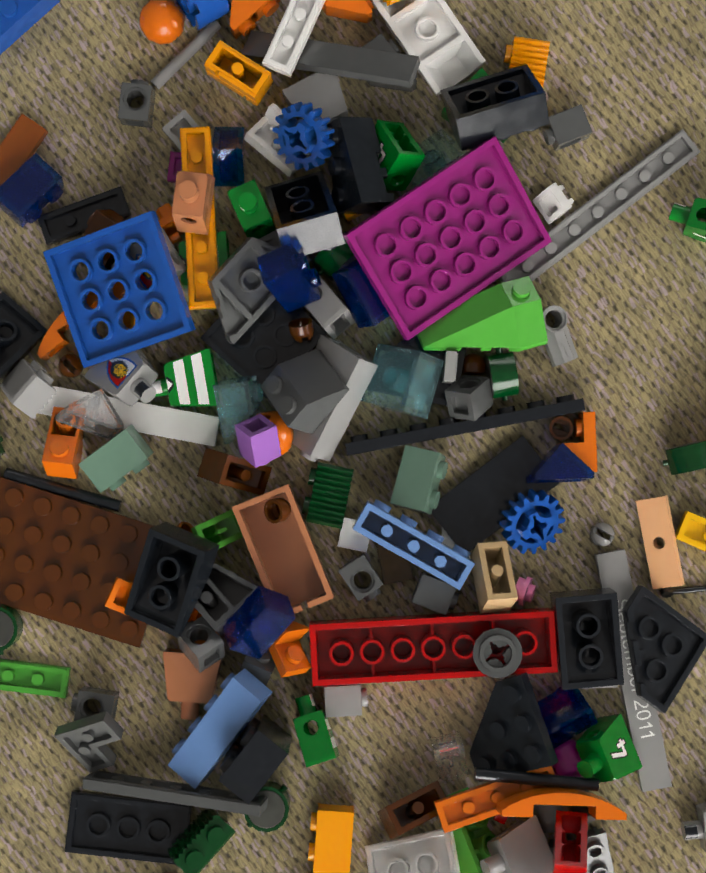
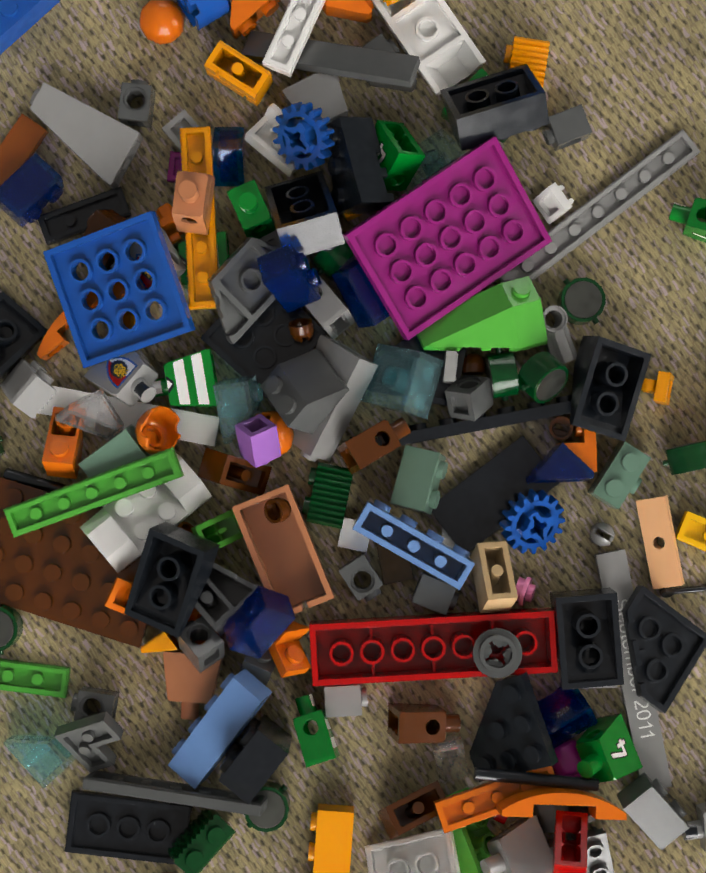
reddish brown hinge [58,354,83,378] -> none
light grey bar [150,21,221,90] -> none
none -> bright green tile [3,447,184,538]
none -> clear light blue slope [3,734,76,788]
none -> light grey slope [30,82,143,189]
none -> white piece [80,452,212,574]
none -> orange hair [135,405,181,454]
none -> light orange slope [140,631,179,653]
none -> reddish brown torso [336,417,411,474]
none -> reddish brown torso [387,703,461,744]
none -> dark green piece [518,351,569,403]
none -> pearl dark grey piece [557,277,606,325]
none -> black slope [570,336,652,442]
none -> sand green brick [587,441,651,509]
none -> brick [616,772,689,850]
none -> light orange tile [641,371,674,406]

